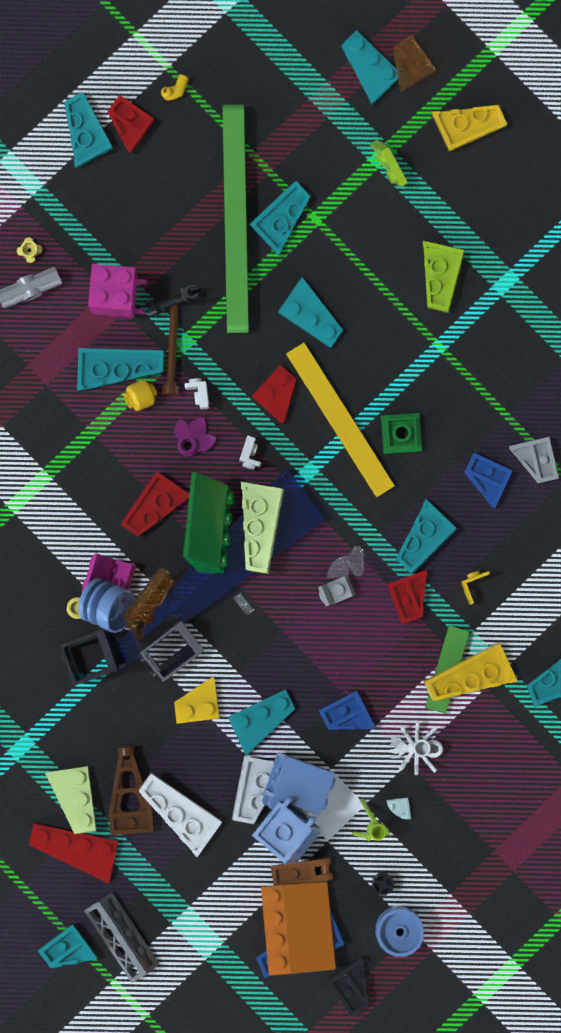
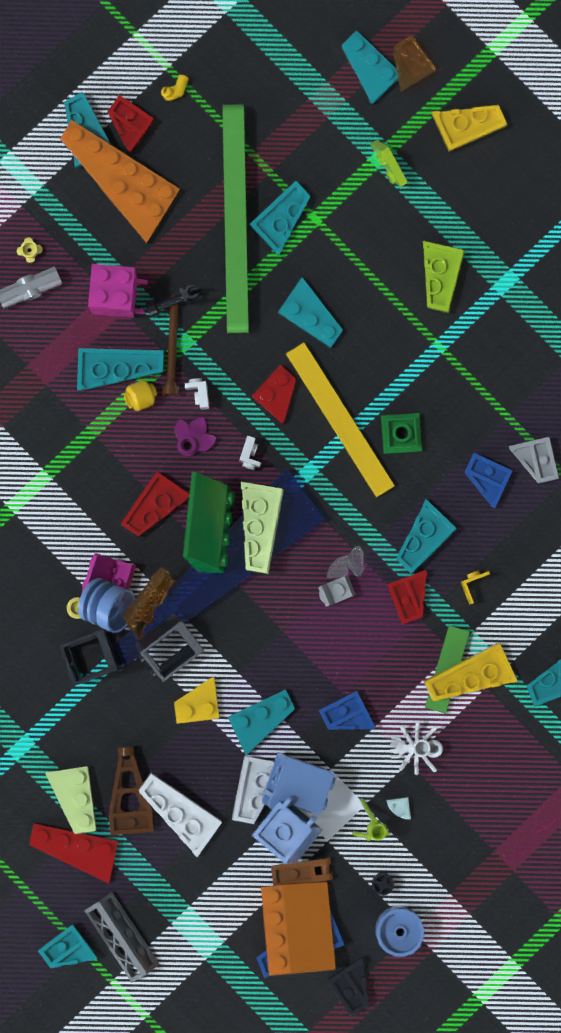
clear tile [234,593,253,615] -> none
none -> orange wing [60,120,180,243]

